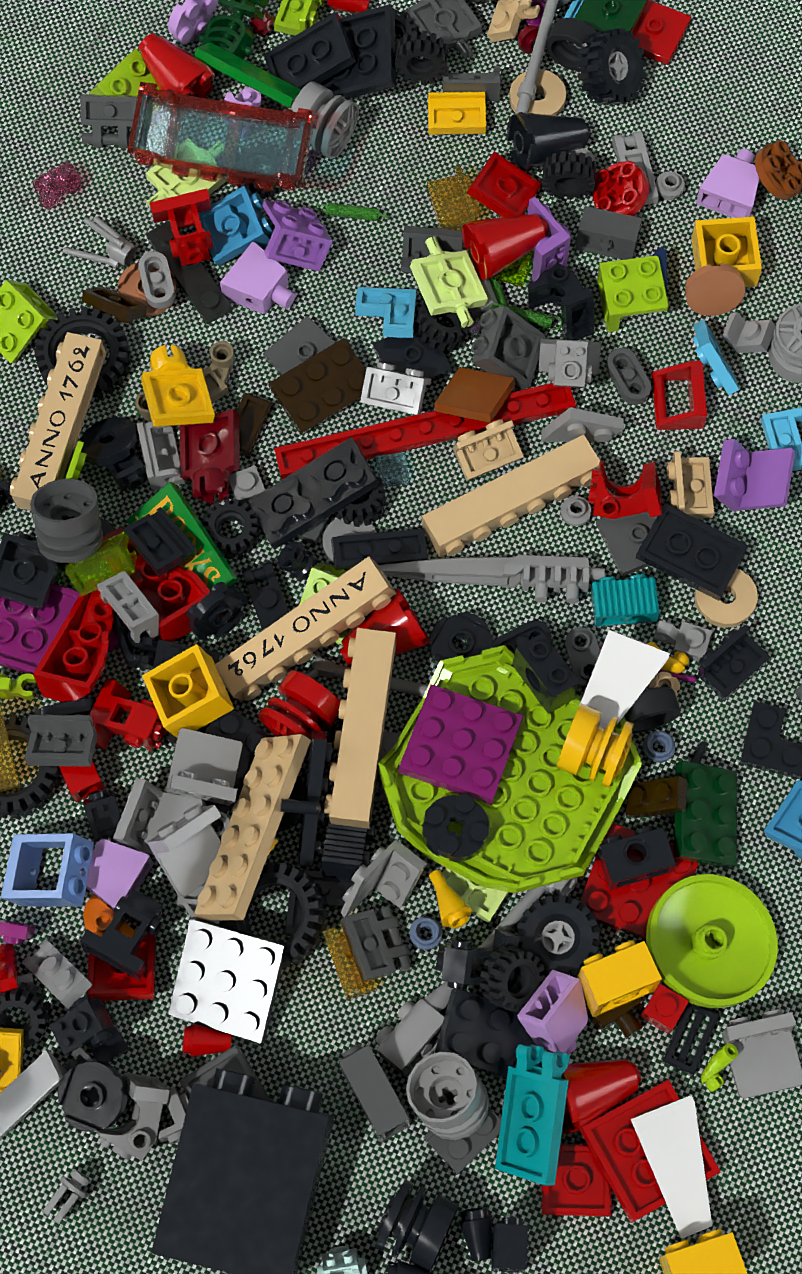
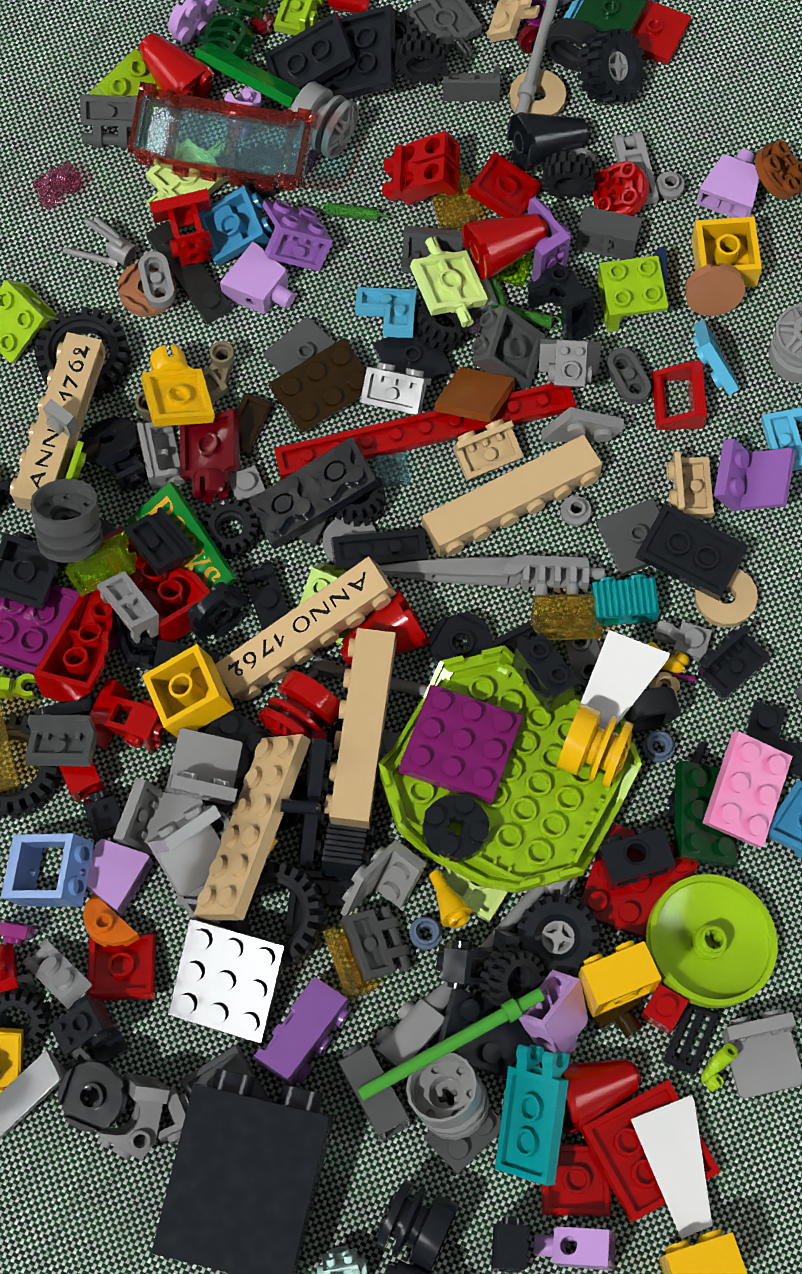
light grey arm [42,1169,90,1224] -> none
black tile [80,889,164,982] -> none
dark brown plate [81,286,147,323] -> none
red cone [182,1023,232,1057] -> none
black wheel [278,541,317,580] -> none
yellow plate [428,92,486,135] -> none
black cone [458,1207,492,1261] -> none
red tile [588,461,662,519] -> none
dark brown plate [626,776,687,819] -> none
light grey bracket [723,312,776,353] -> none
none -> light grey plate [43,399,80,438]
none -> medium lavender wedge [254,976,350,1086]
none -> bright green bar [357,988,545,1101]
none -> red hips [382,130,460,206]
none -> clear yellow bracket [530,594,603,640]
none -> lavender torso [534,1227,616,1271]
none -> bright pink plate [703,731,793,848]

